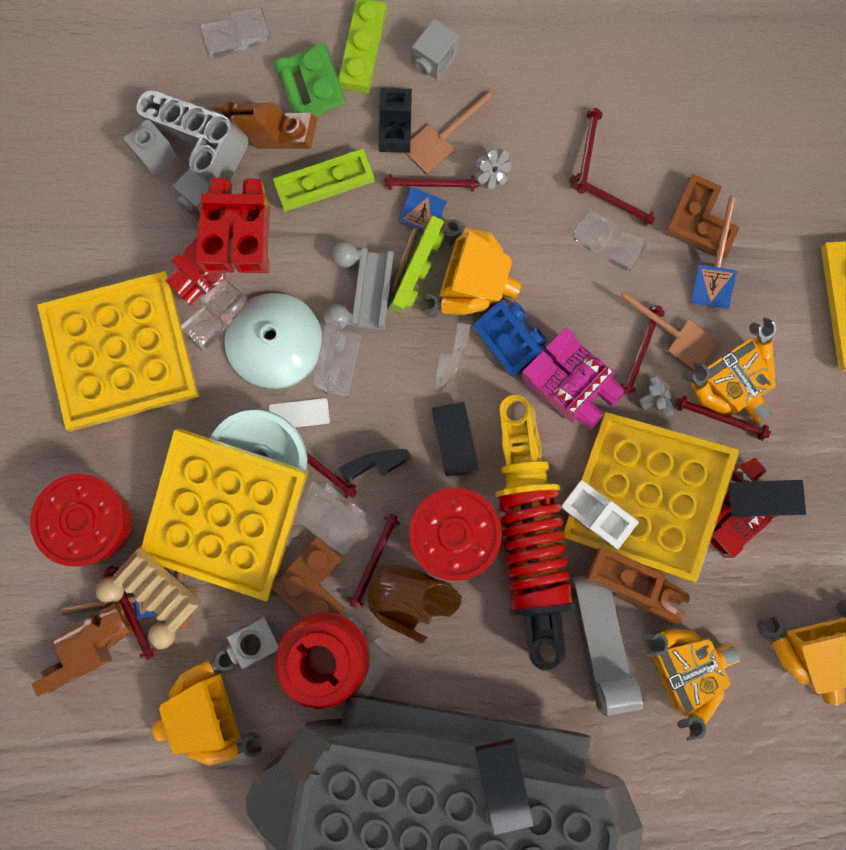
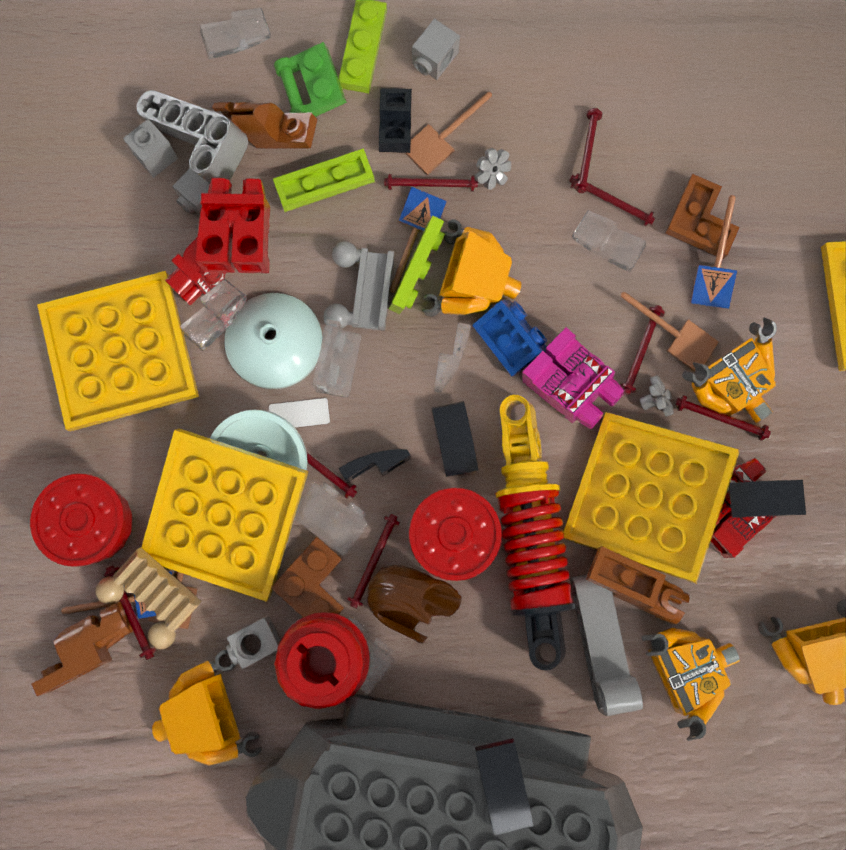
white slope [561,480,639,550] -> none

